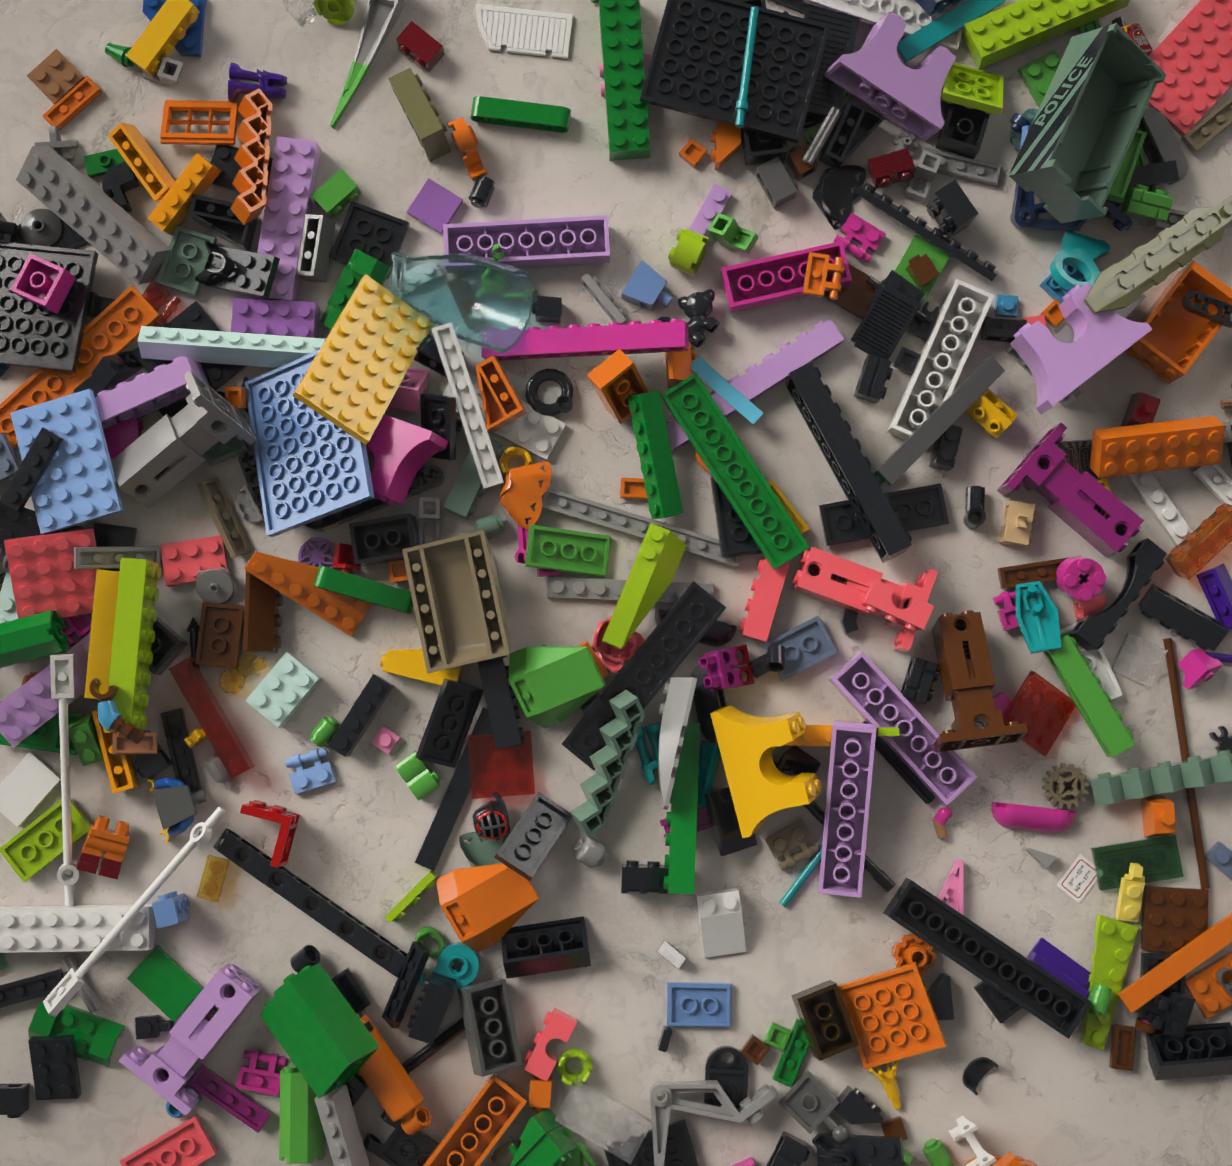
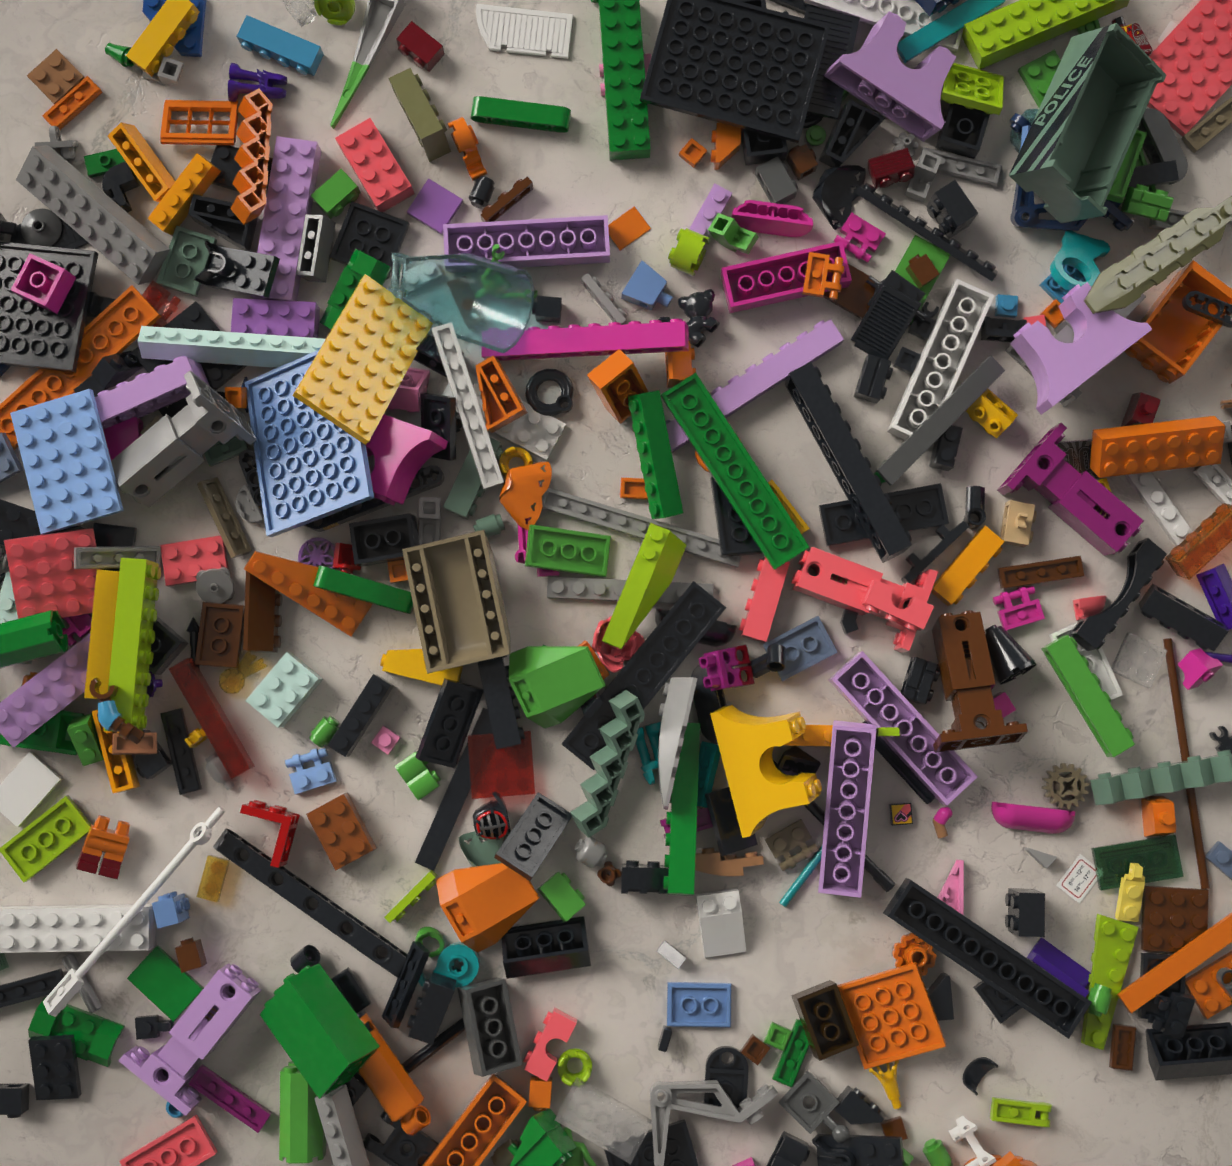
black plate [0,427,63,512] -> none
white bar [50,654,80,906] -> none
dark grey torso [146,777,207,843] -> none
dark pink plate [236,1049,287,1096] -> none
medium azure sticker [690,356,763,424] -> none
teal bar [735,7,759,128] -> none
light grey axle [803,107,841,165] -> none
clear red plate [1003,670,1076,757] -> none
teal piece [1015,581,1061,654] -> none
dark pink brick [1056,556,1107,601] -> none
reddish brown tile [1135,1017,1157,1034] -> none
none -> dark purple plant [147,671,163,697]
none -> reddish brown brick [175,937,207,973]
none -> dark azure brick [236,15,324,76]
none -> dark orange brick [306,793,377,871]
none -> coral brick [335,118,414,212]
none -> reddish brown plate [480,176,534,222]
none -> bright green brick [537,872,586,922]
none -> reddish brown plate [597,861,622,886]
none -> orange sticker [608,206,651,251]
none -> medium nougat slope [695,848,764,876]
none -> dark pink brick [731,200,813,237]
none -> tile [889,803,913,826]
none -> black hinge [900,521,970,584]
none -> light orange brick [931,525,1005,606]
none -> black cone [985,625,1036,685]
none -> lime plate [990,1097,1052,1127]
none -> black brick [1005,888,1045,937]

